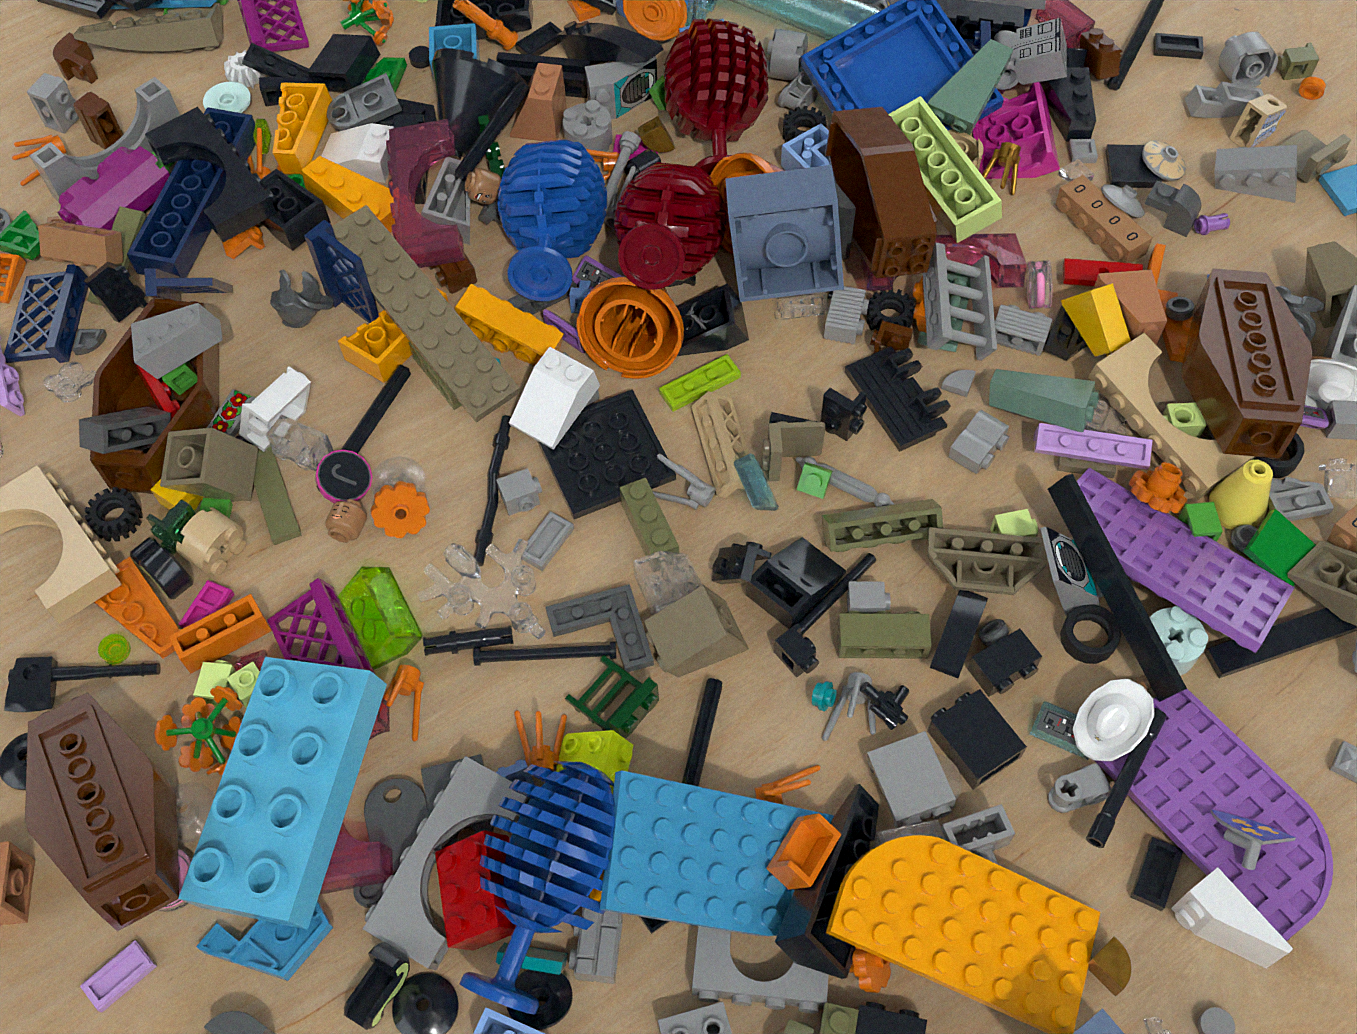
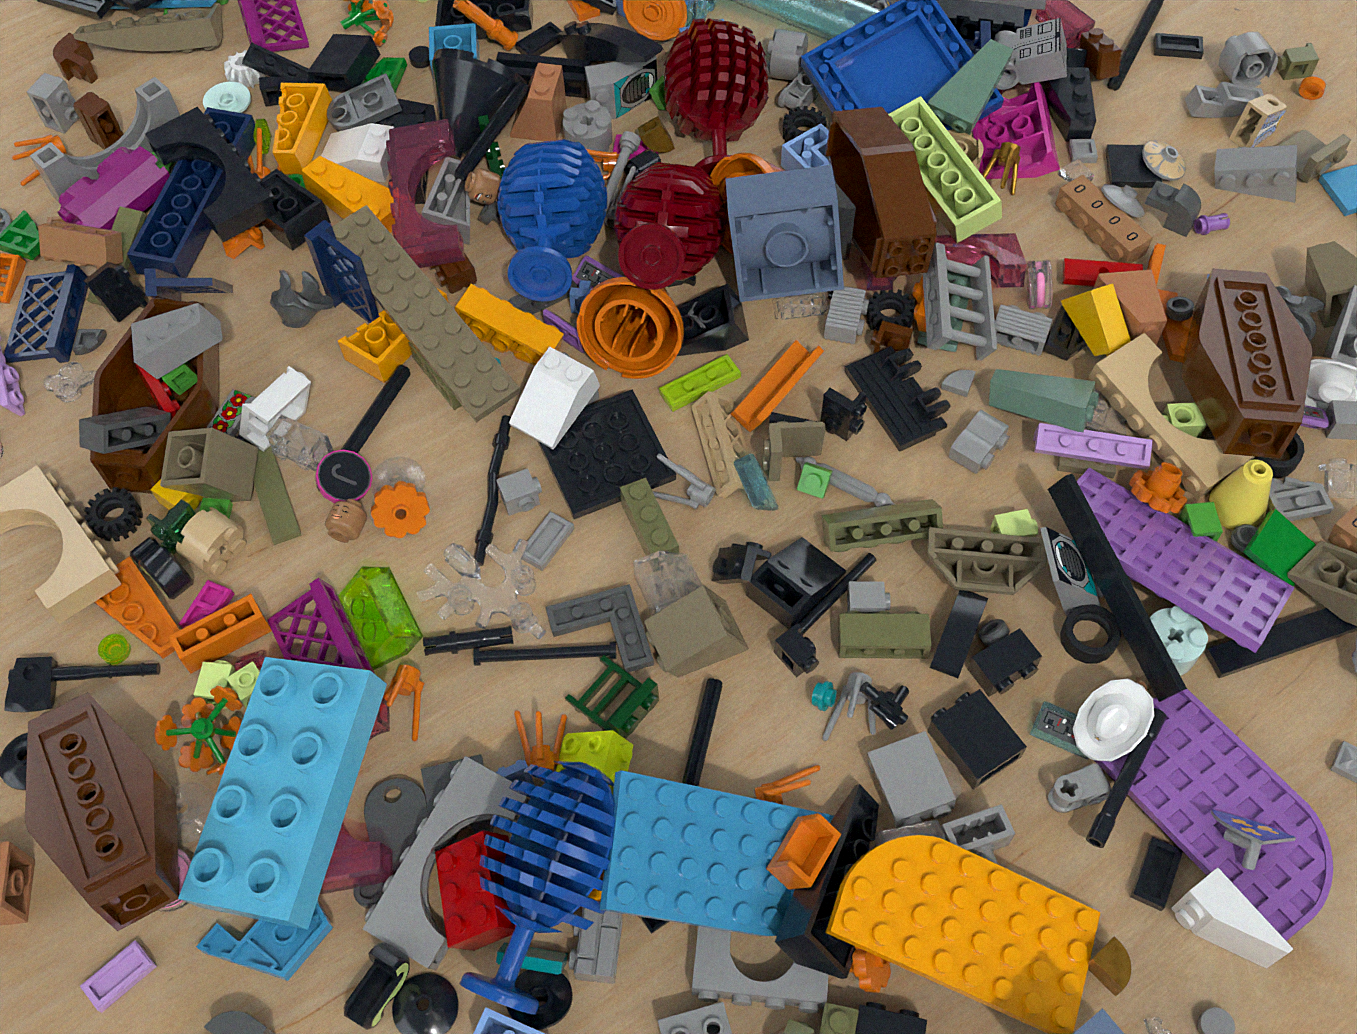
none -> orange fence [731,340,824,432]

